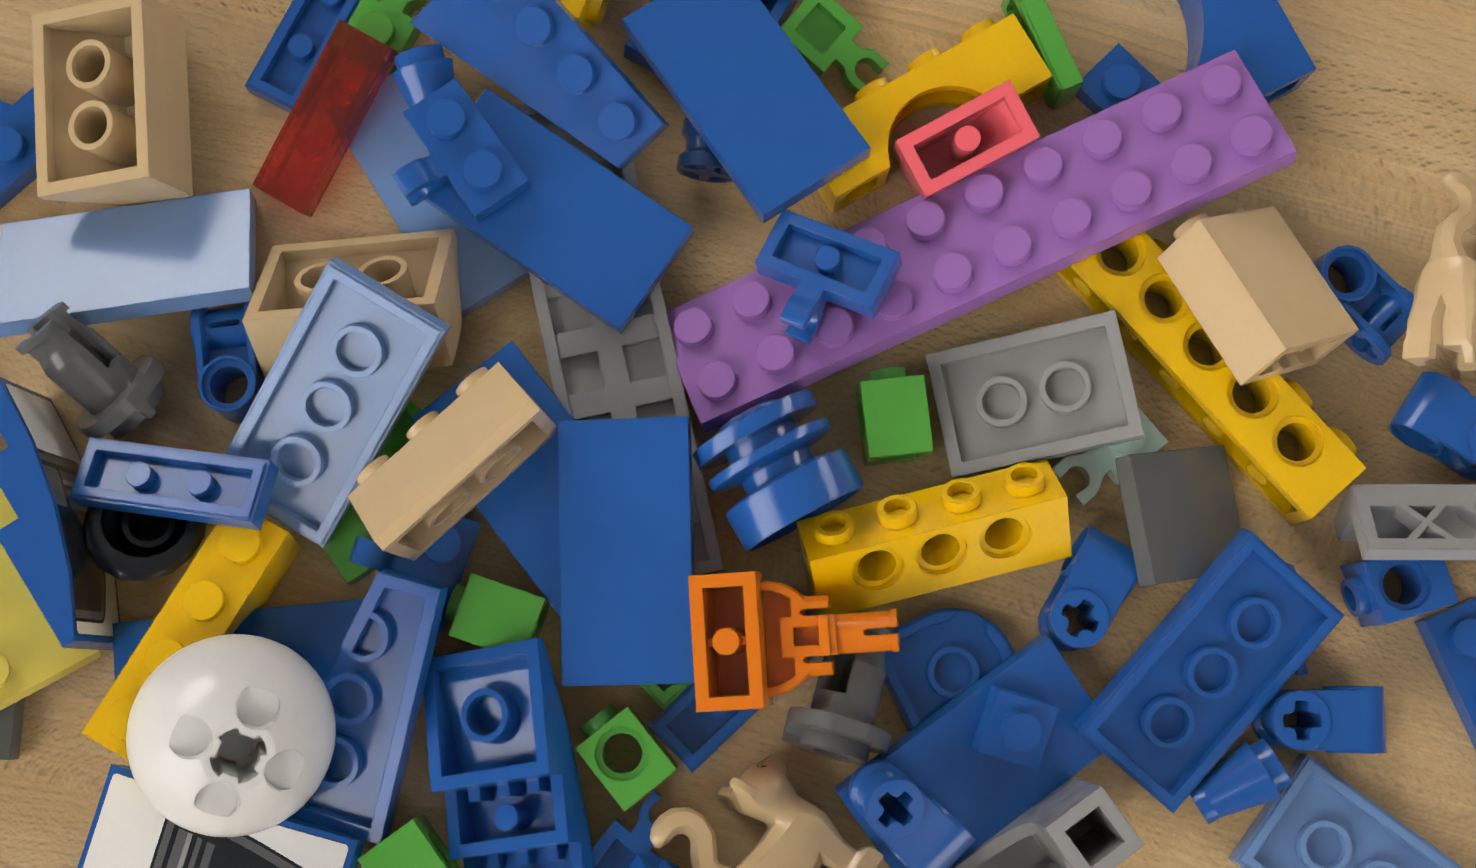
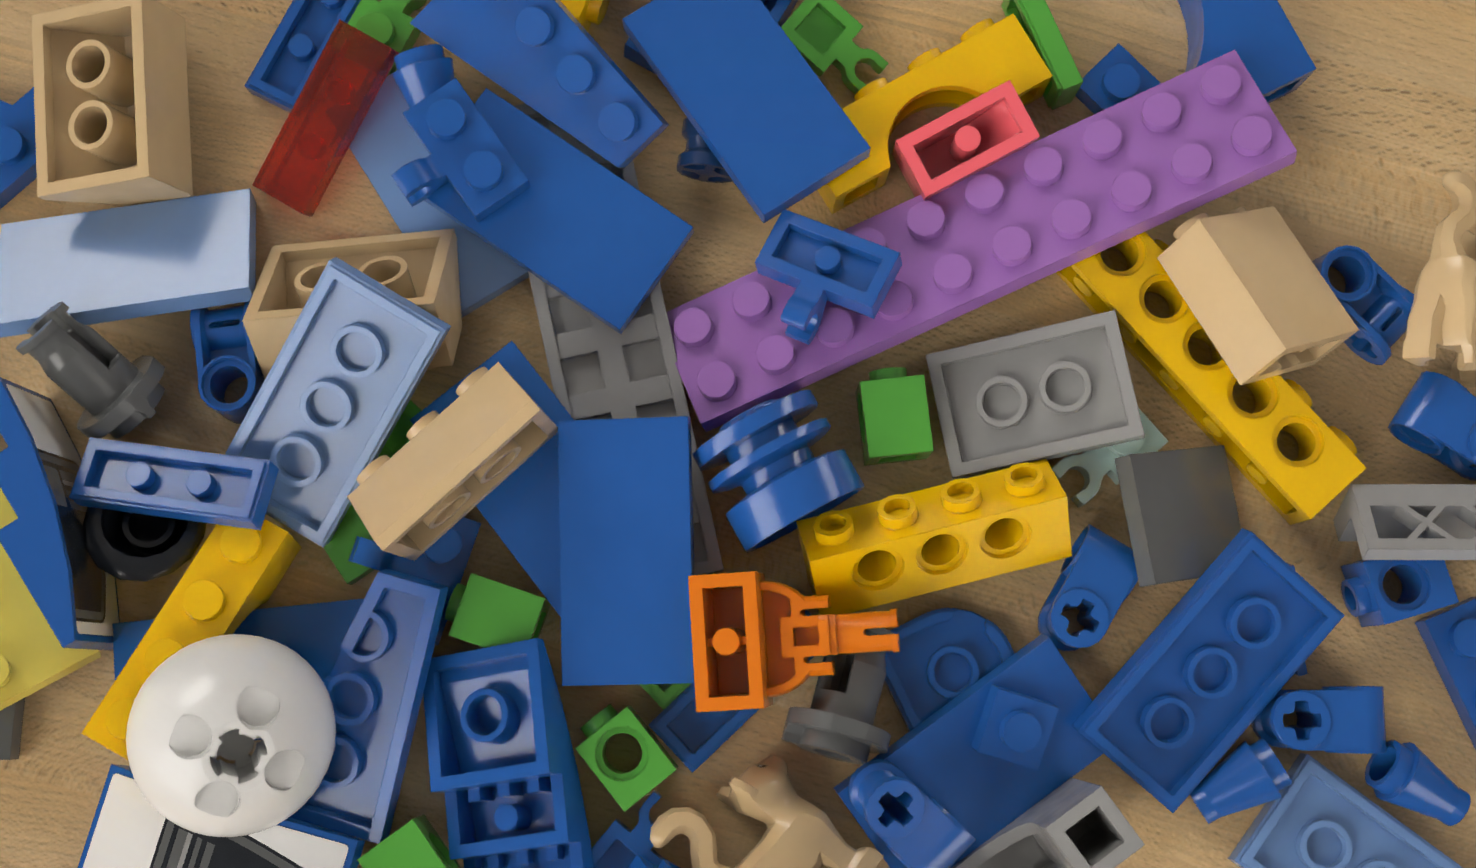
none -> blue cone [1365,740,1471,826]

